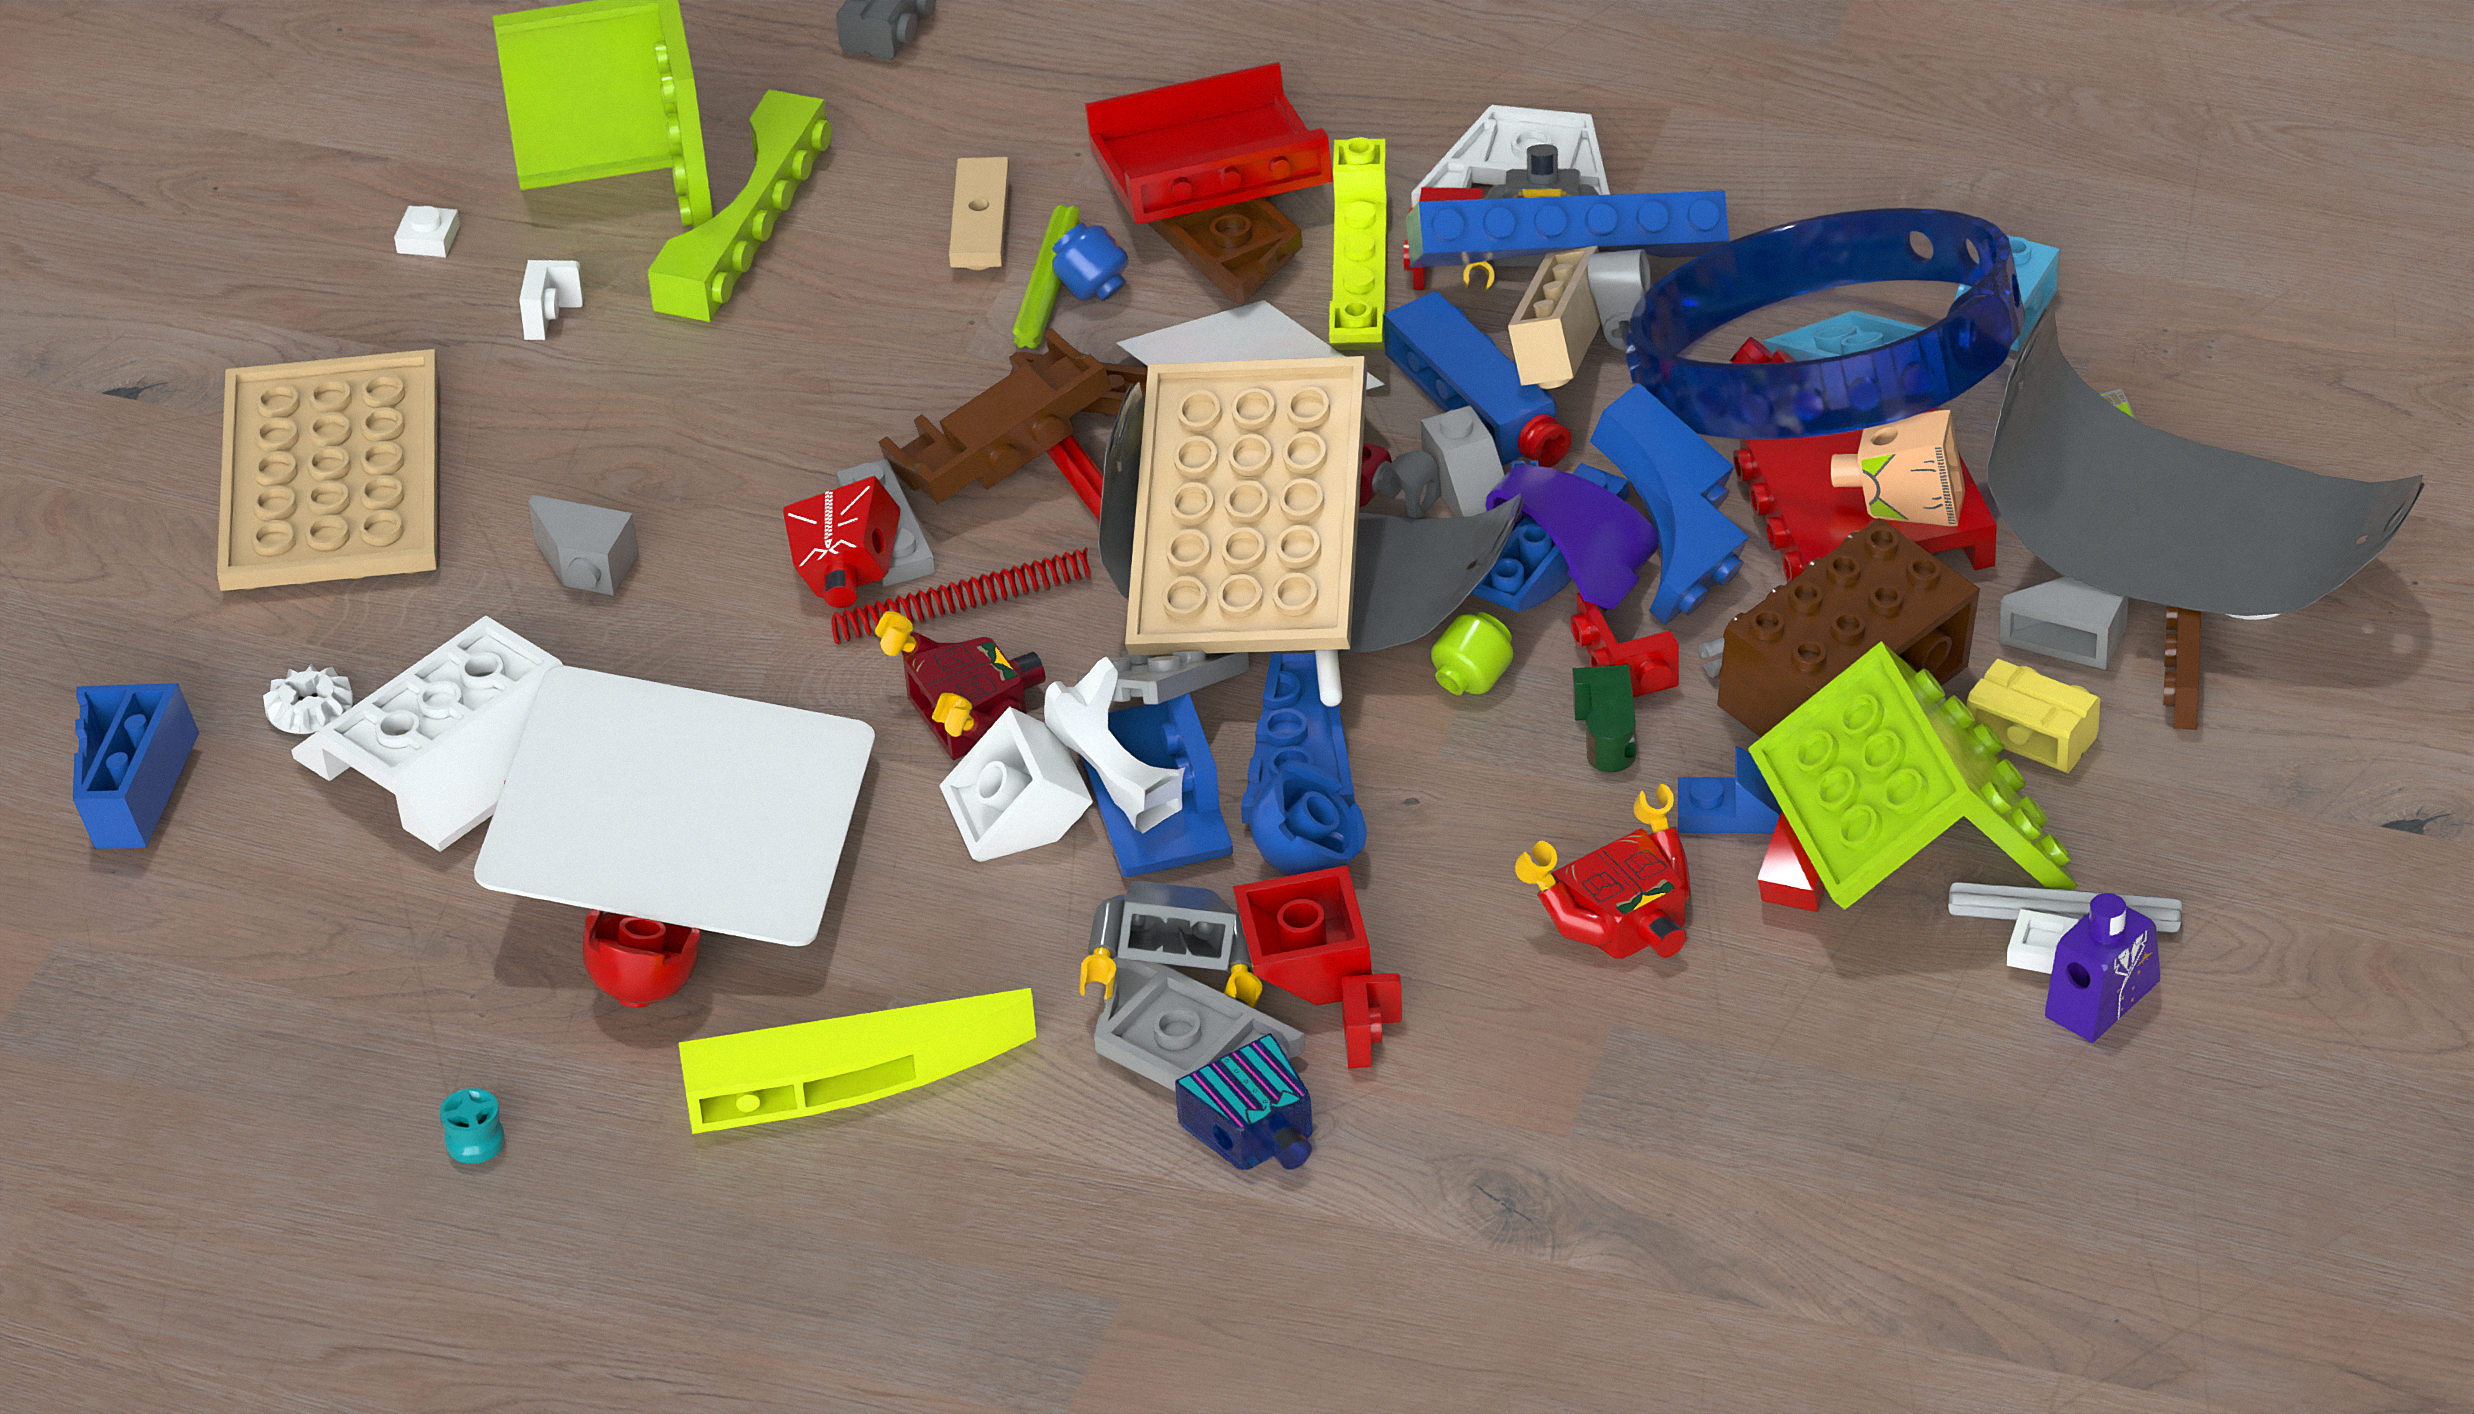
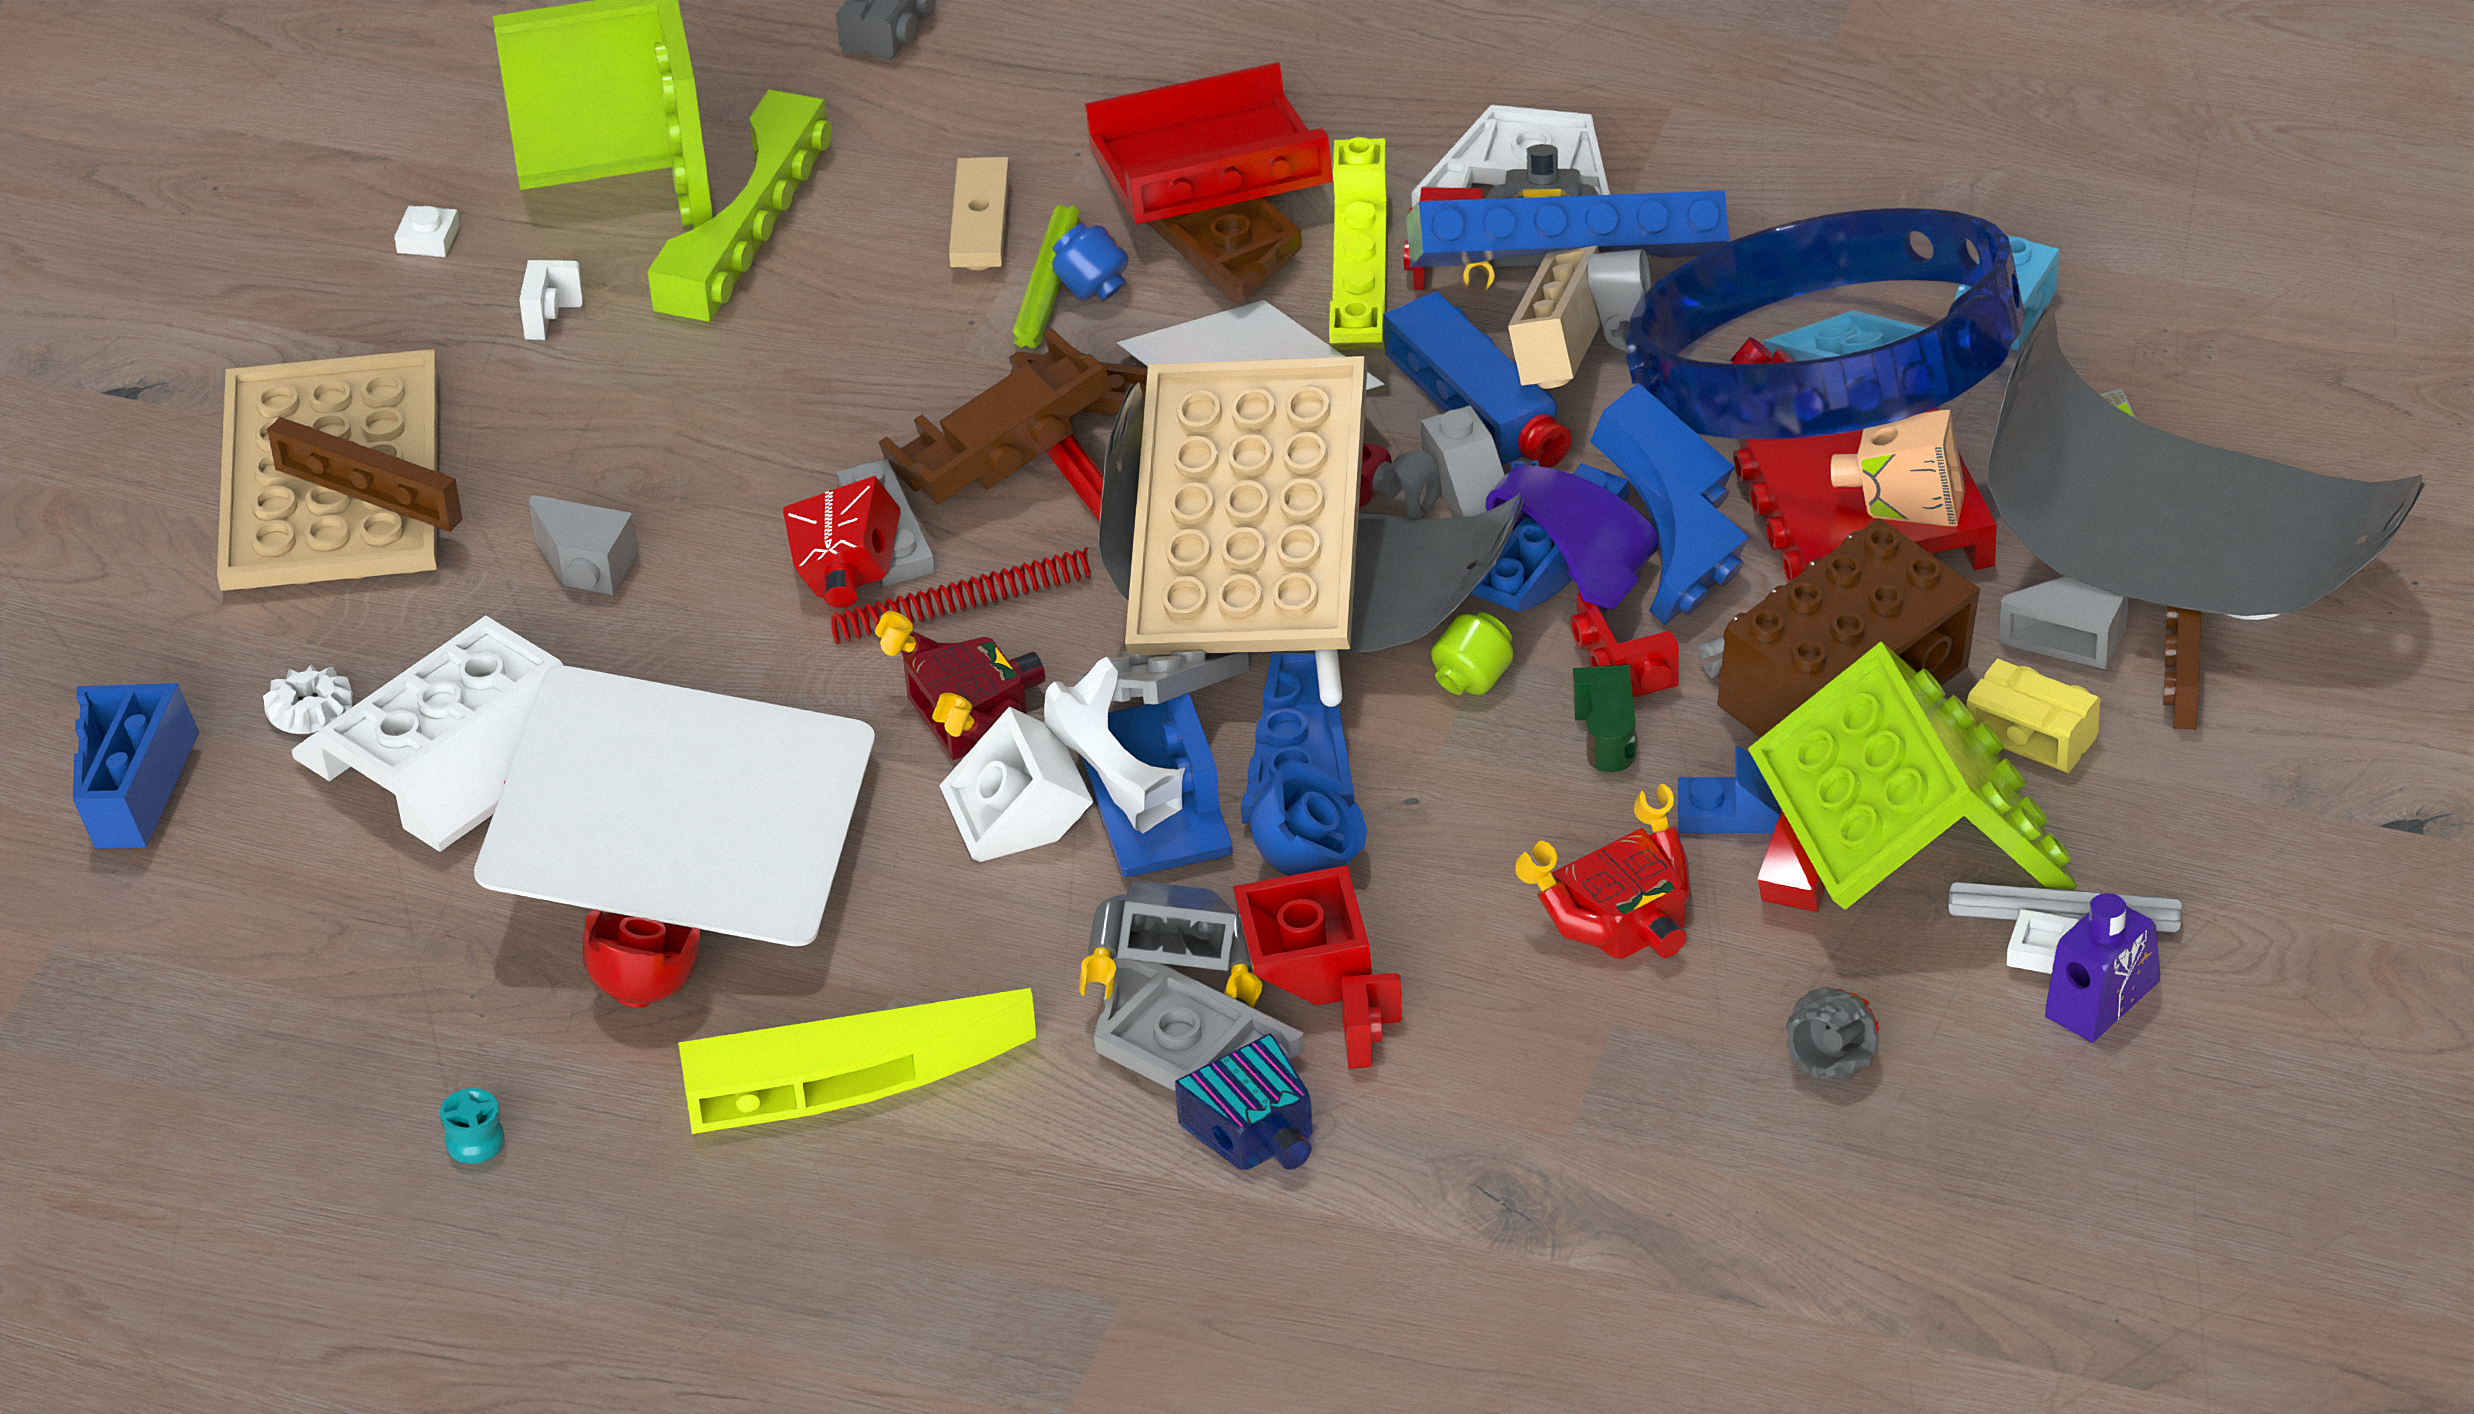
none -> reddish brown plate [267,417,463,532]
none -> dark grey piece [1786,986,1879,1079]

